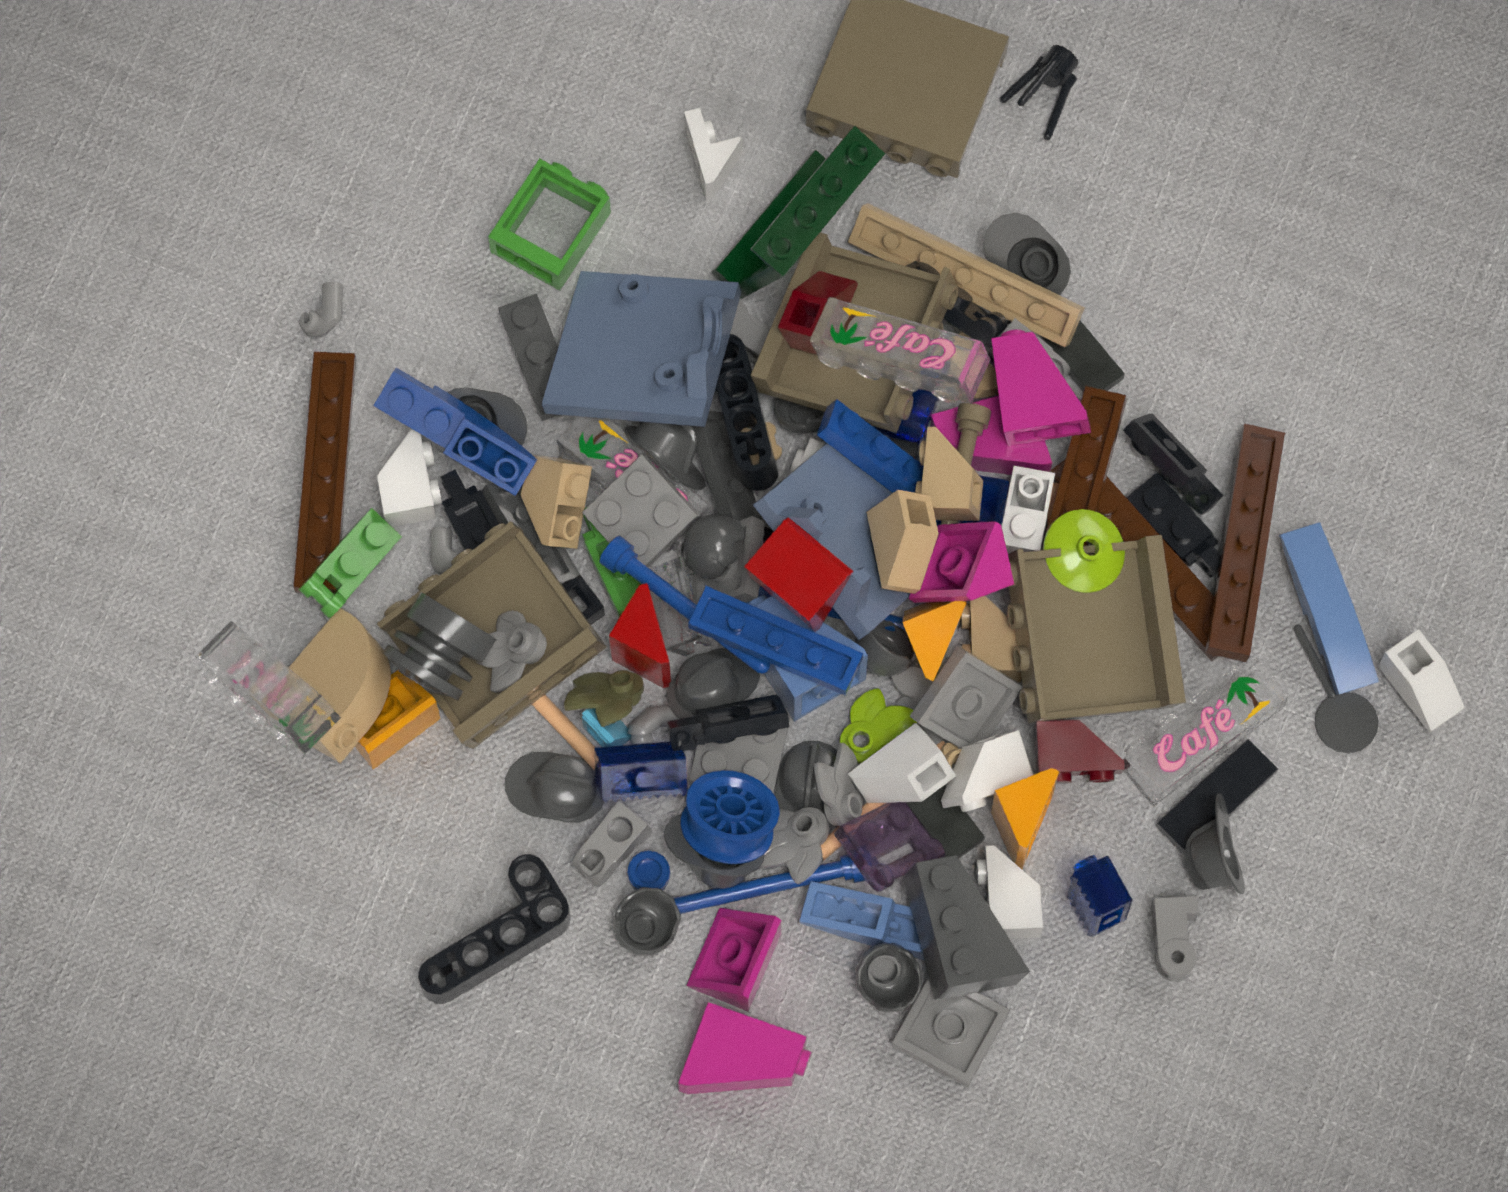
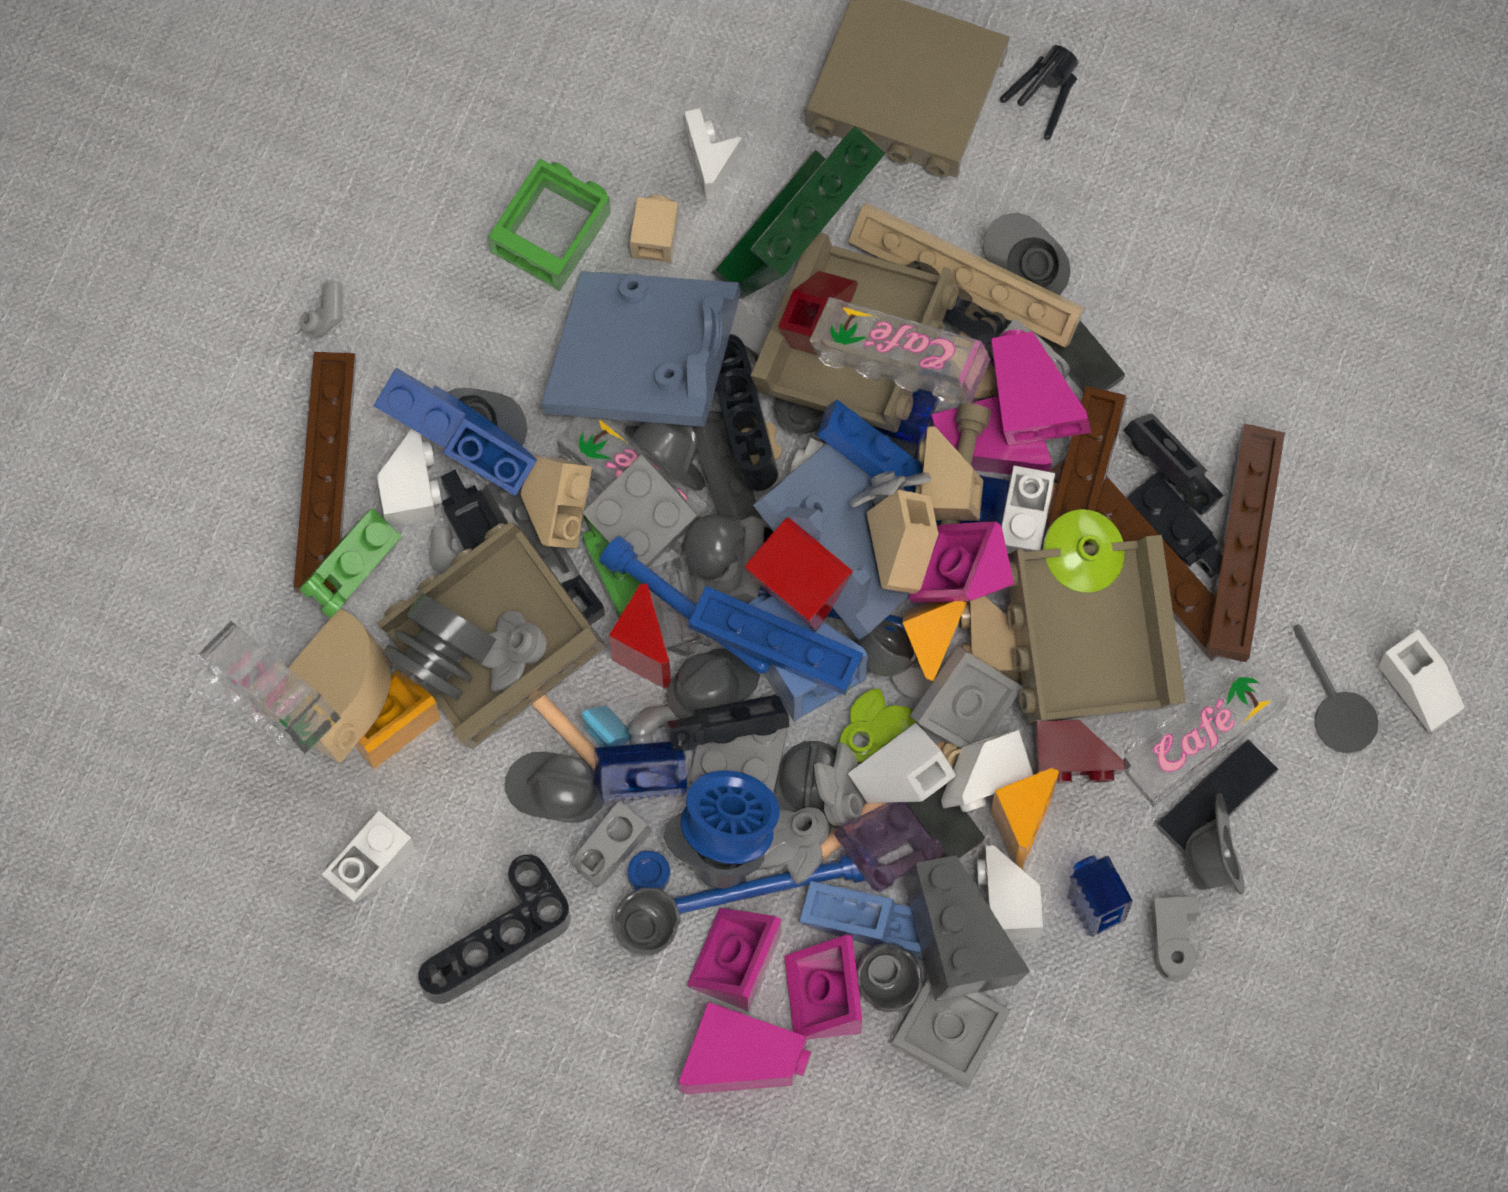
dark grey plate [498,294,558,421] -> none
olive plate [564,670,644,727] -> none
medium blue slope [1279,522,1379,695] -> none
none -> white slope [322,811,415,904]
none -> tan brick [630,195,679,263]
none -> dark pink slope [785,935,863,1040]
none -> light grey plate [849,471,931,507]

